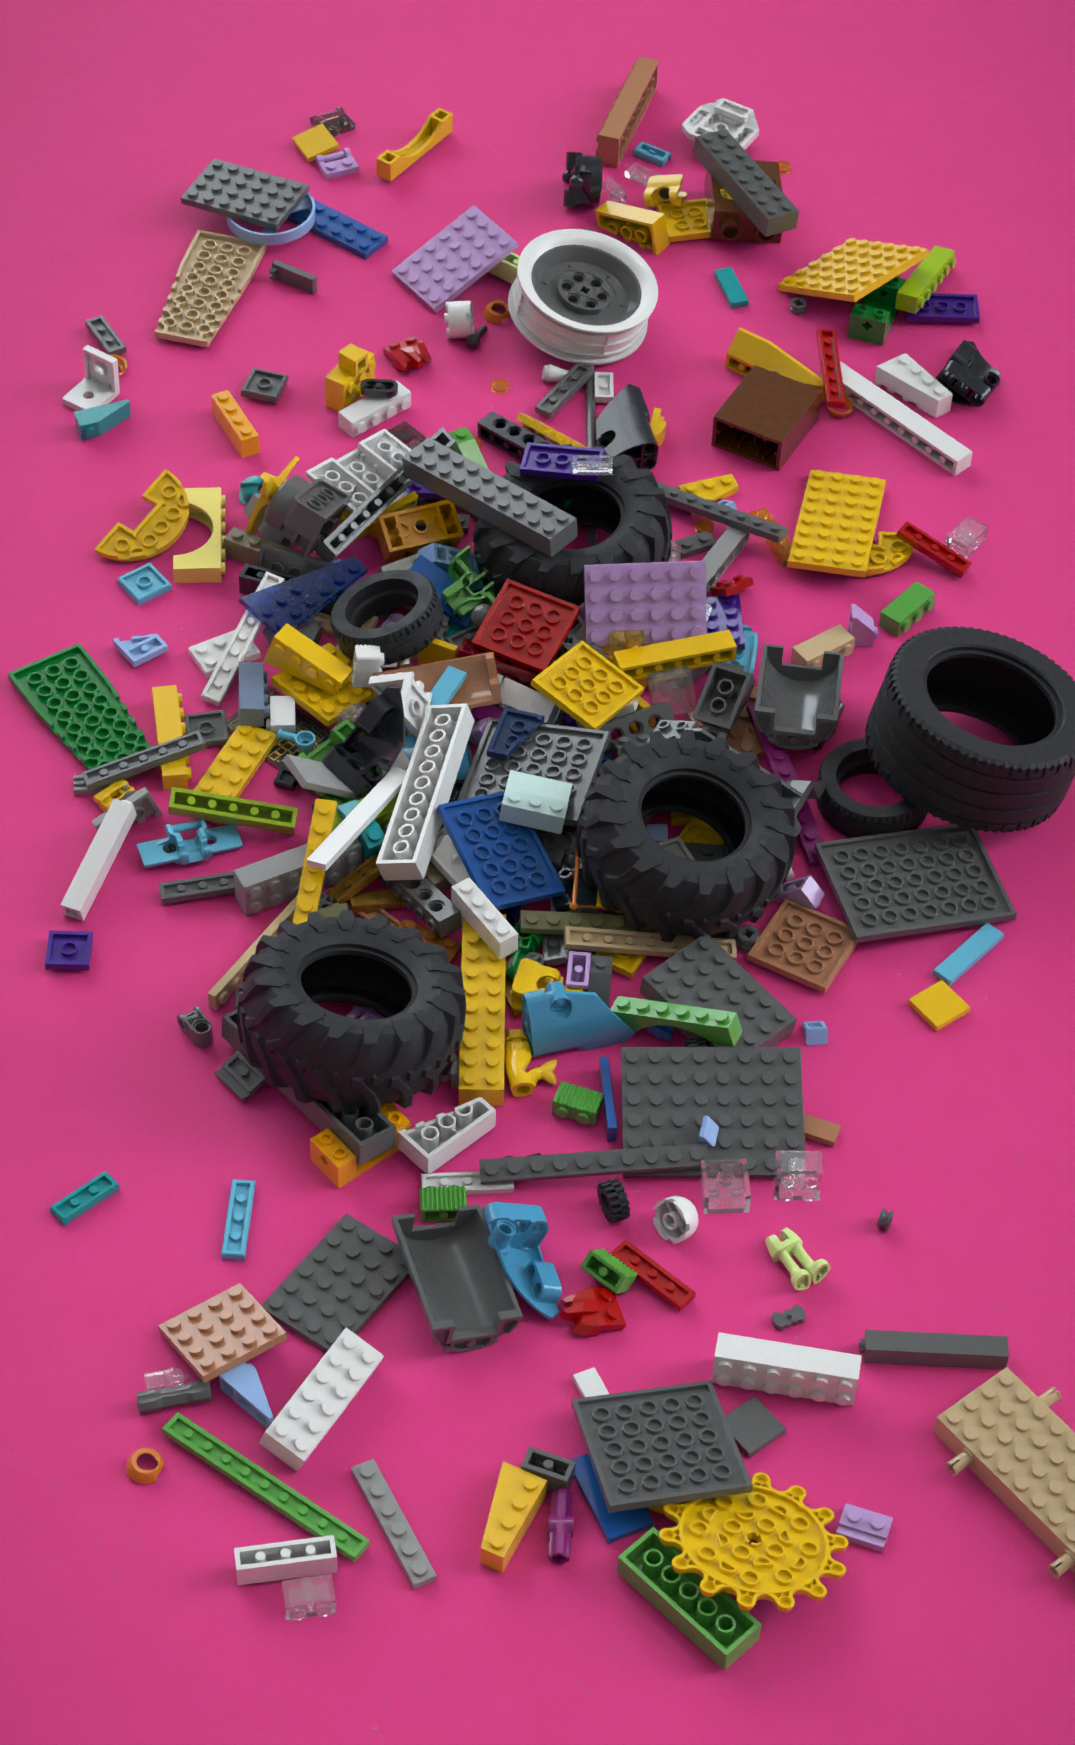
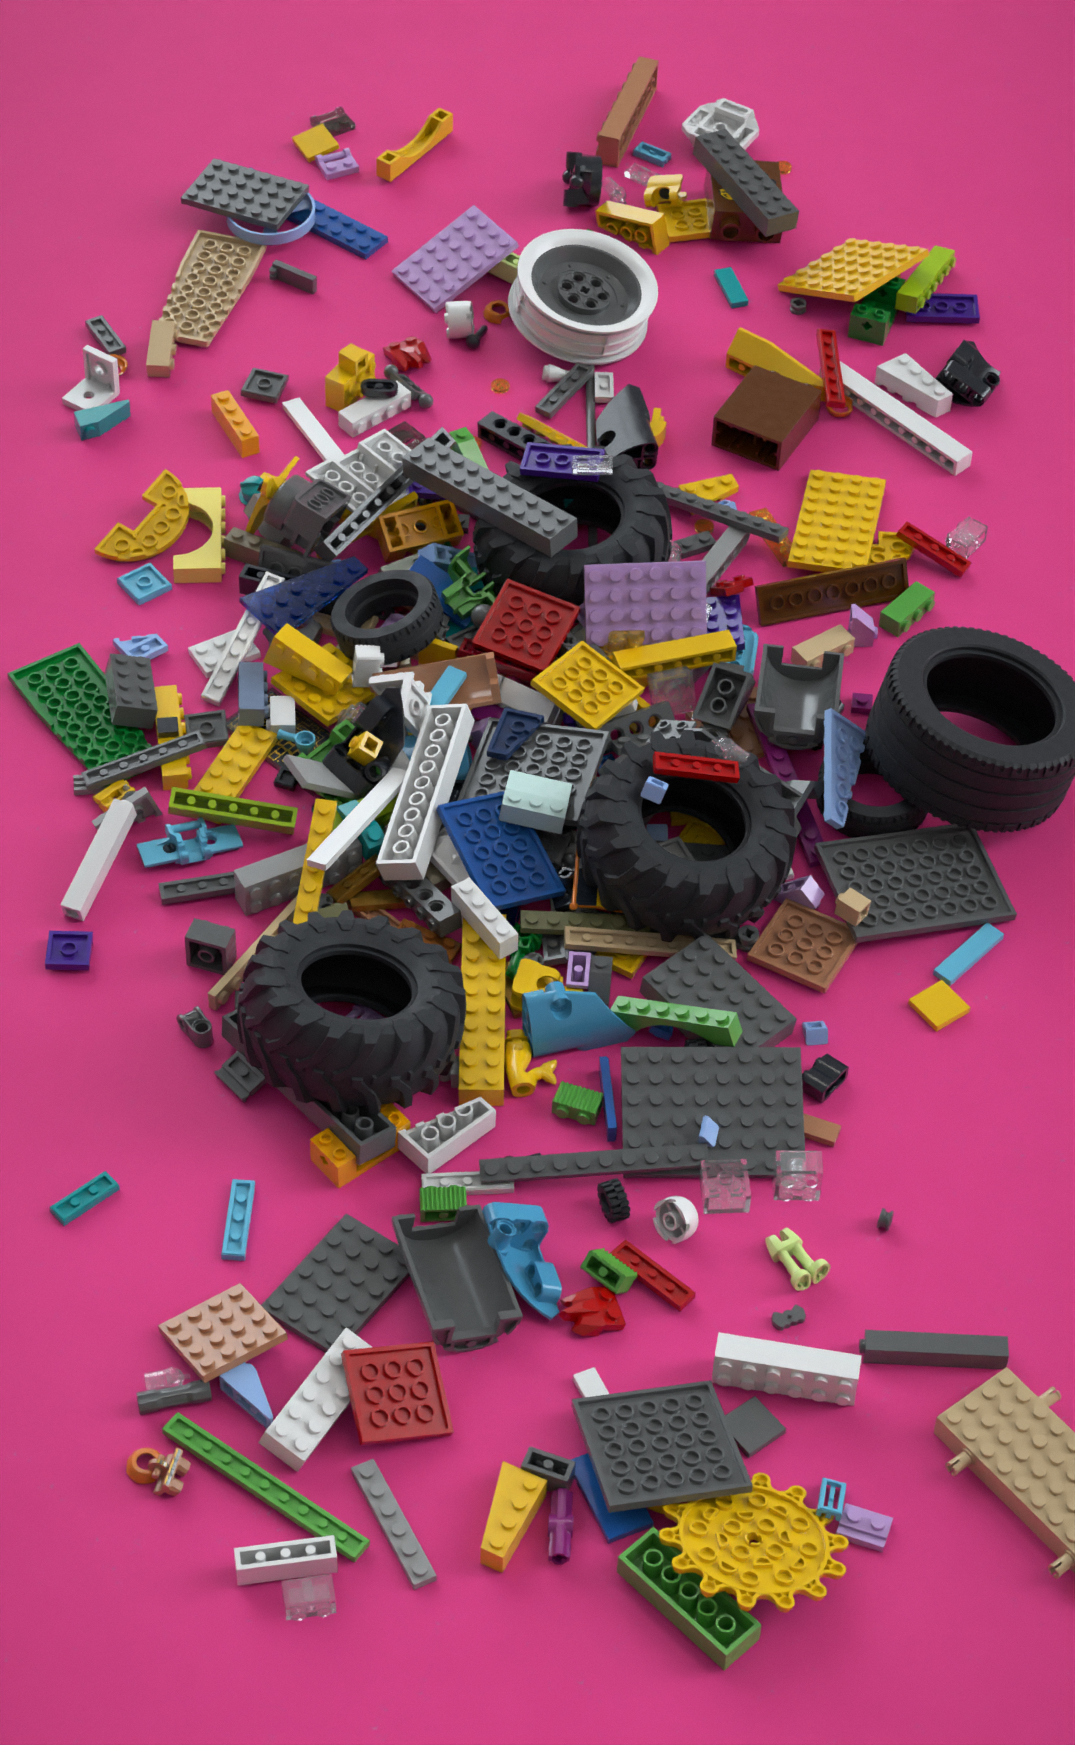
none -> dark grey brick [105,653,158,729]
none -> tan brick [146,320,179,377]
none -> nougat hips [148,1447,191,1496]
none -> black tile [157,717,179,738]
none -> brick [185,918,237,975]
none -> white tile [282,398,344,461]
none -> red plate [341,1341,454,1446]
none -> yellow brick [347,731,383,766]
none -> dark grey plate [384,364,433,409]
none -> light blue slope [641,776,669,804]
none -> red plate [653,751,740,784]
none -> clear piece [711,737,750,768]
none -> reddish brown plate [755,557,909,626]
none -> black brick [802,1053,849,1103]
none -> medium azure tile [816,1478,846,1521]
none -> light blue wing [823,708,866,829]
none -> tan brick [835,888,871,927]
none -> magenta plate [851,693,873,714]

